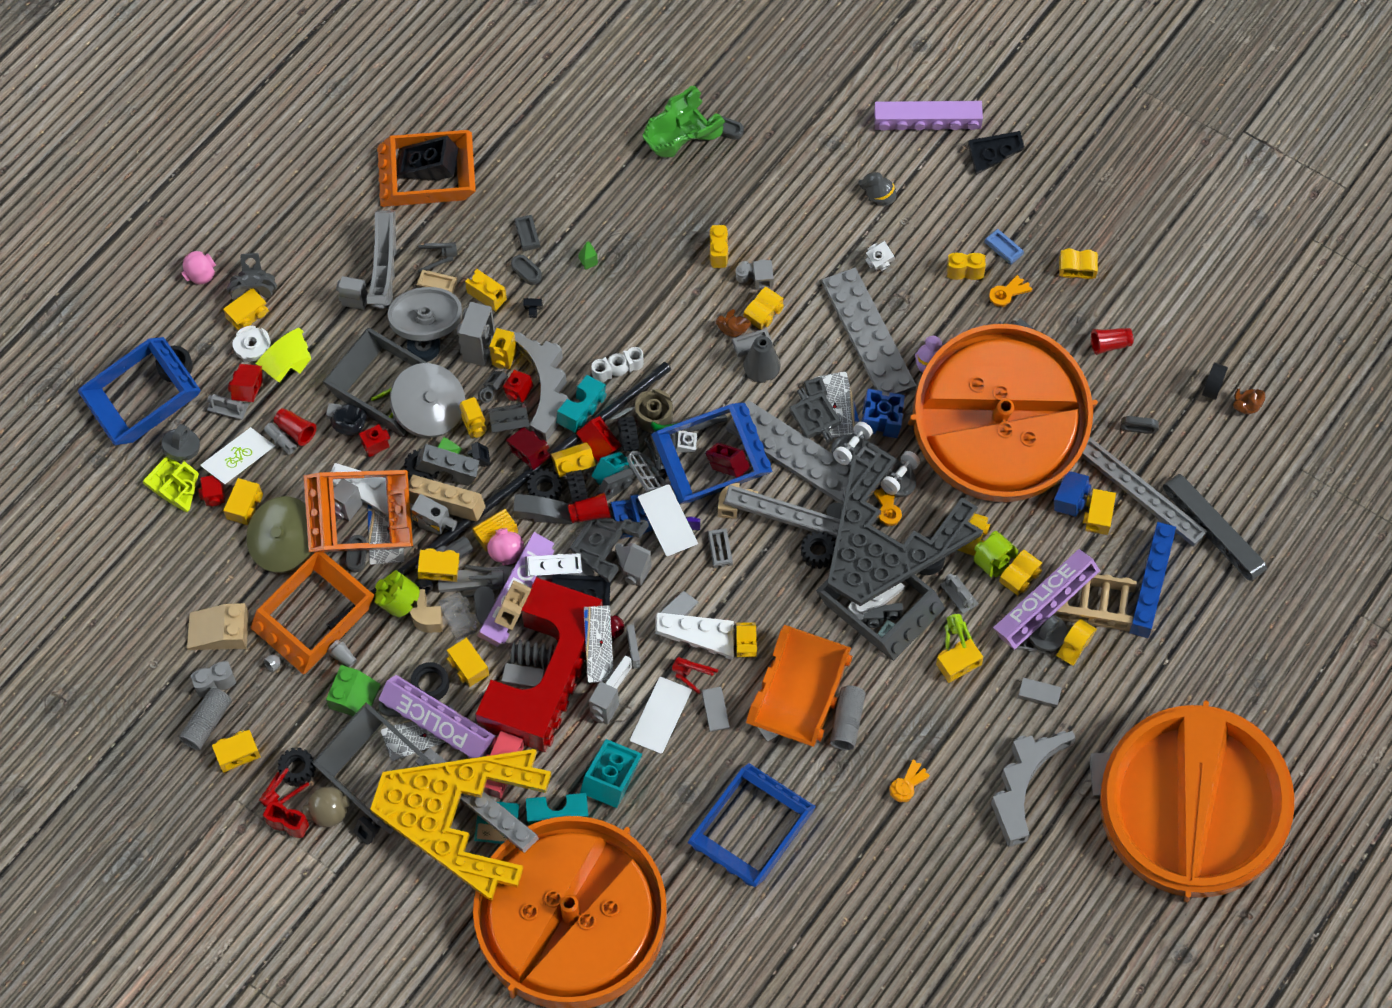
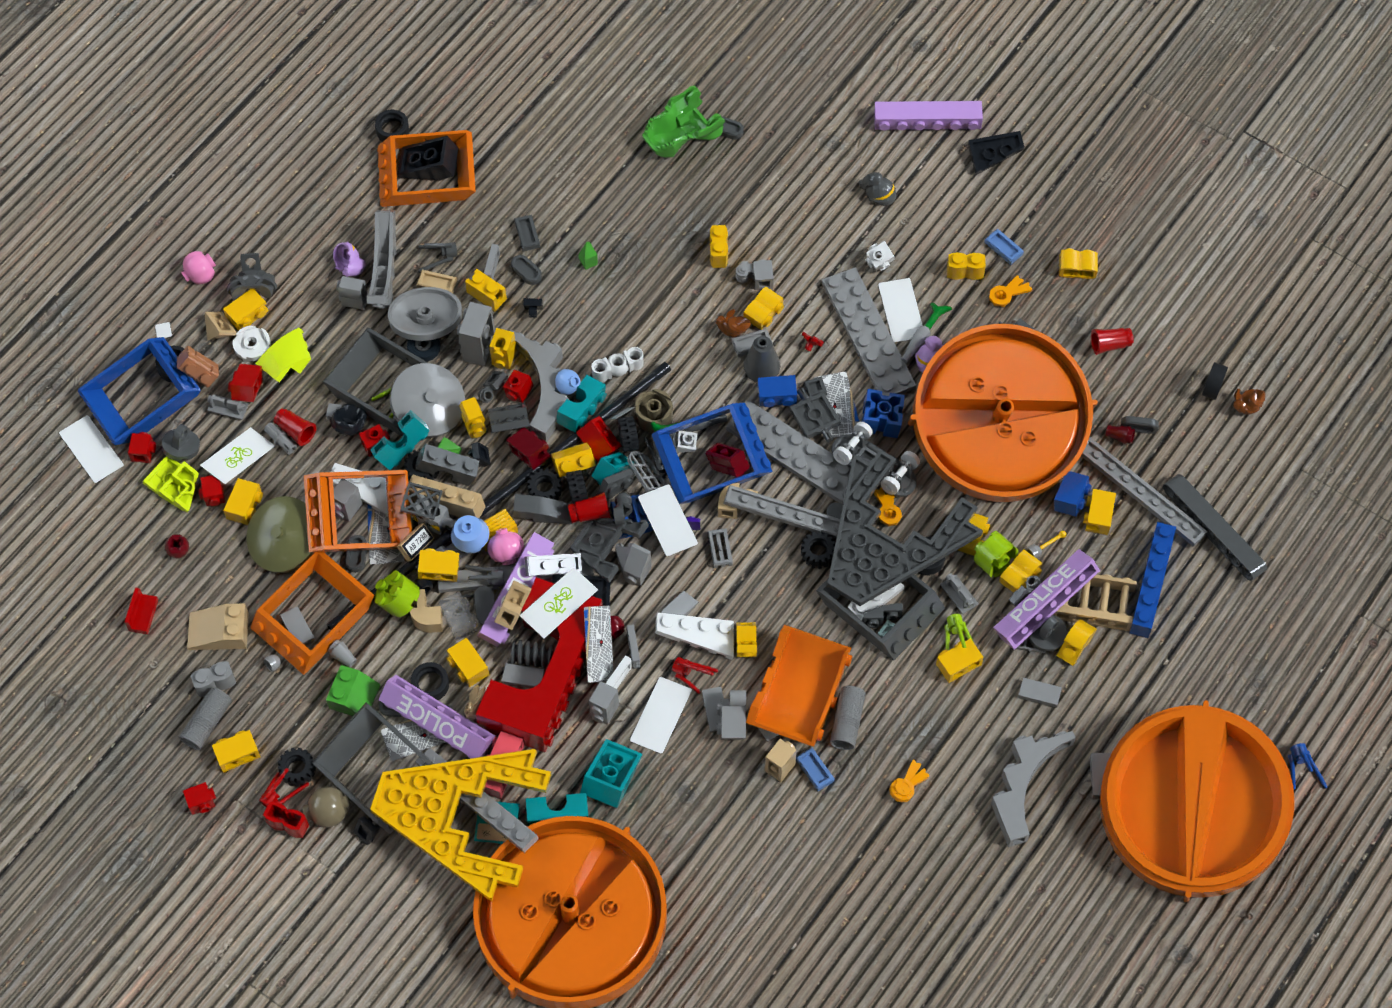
blue window [687,763,816,887] -> none
none -> white sticker [59,415,124,483]
none -> red panel [125,587,159,635]
none -> red brick [128,432,156,463]
none -> white sticker [155,322,172,338]
none -> dark red piece [165,534,189,558]
none -> nougat brick [177,346,219,388]
none -> red brick [183,782,216,815]
none -> tan slope [205,312,236,341]
none -> light grey tile [280,606,315,645]
none -> lavender hair [333,242,366,277]
none -> teal arch [370,410,430,470]
none -> black tyre [375,109,410,142]
none -> tile [397,523,434,562]
none -> dark grey window [400,482,443,520]
none -> light blue cone [451,515,489,553]
none -> tan plate [464,685,486,720]
none -> light grey tile [484,244,500,279]
none -> white sticker [520,567,598,638]
none -> light blue brick [555,369,580,395]
none -> dark grey connector [613,492,632,525]
none -> light grey hinge [717,690,746,740]
none -> blue brick [757,375,797,407]
none -> tan brick [765,739,796,782]
none -> medium blue tile [796,748,835,791]
none -> red plant [802,331,824,352]
none -> white sticker [878,278,923,342]
none -> light grey piece [901,303,952,363]
none -> dark grey plate [1009,576,1042,607]
none -> hinge [1025,531,1066,559]
none -> dark red cone [1106,425,1135,445]
none -> blue plant [1288,743,1327,790]

